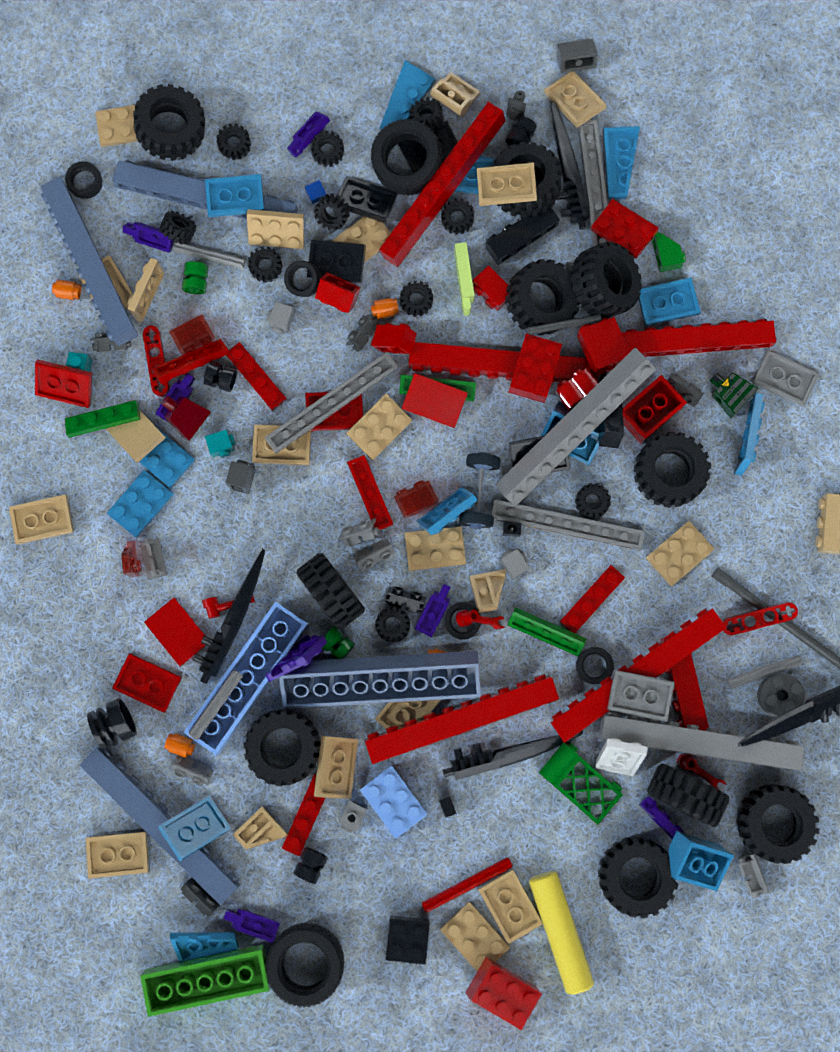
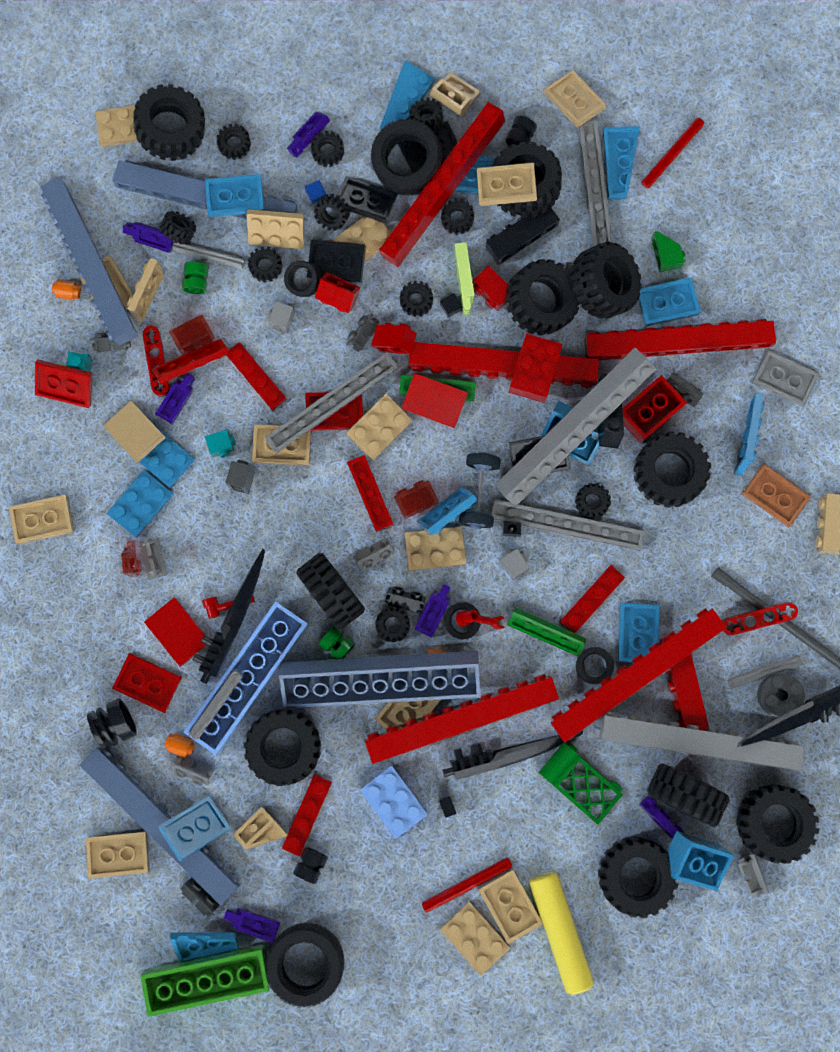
black tyre [65,161,103,199] -> none
green plate [65,400,140,438] -> none
dark red torso [162,396,211,441] -> none
black wheel [204,361,237,393] -> none
dark purple wing [265,635,327,682] -> none
tan plate [314,736,358,799] -> none
light grey hinge [338,518,380,547] -> none
light grey brick [339,800,368,833] -> none
orange brick [371,298,399,319] -> none
black brick [385,915,430,965] -> none
red brick [465,957,542,1031] -> none
tan wing [469,569,506,613] -> none
dark grey hinge [506,90,526,121] -> none
dark grey bar [527,314,601,335] -> none
black piece [551,101,590,230] -> none
red brick [556,368,598,411] -> none
dark grey brick [557,38,598,73] -> none
red brick [577,317,630,376] -> none
red plate [591,199,659,259] -> none
white plate [595,738,647,776] -> none
light grey tile [607,670,675,722] -> none
tan plate [646,521,715,587] -> none
red brick [677,753,726,789] -> none
torso [709,373,759,418] -> none
none -> black piece [440,293,463,318]
none -> dark azure plate [618,603,660,662]
none -> red axle [641,117,704,189]
none -> nougat tile [742,464,811,528]

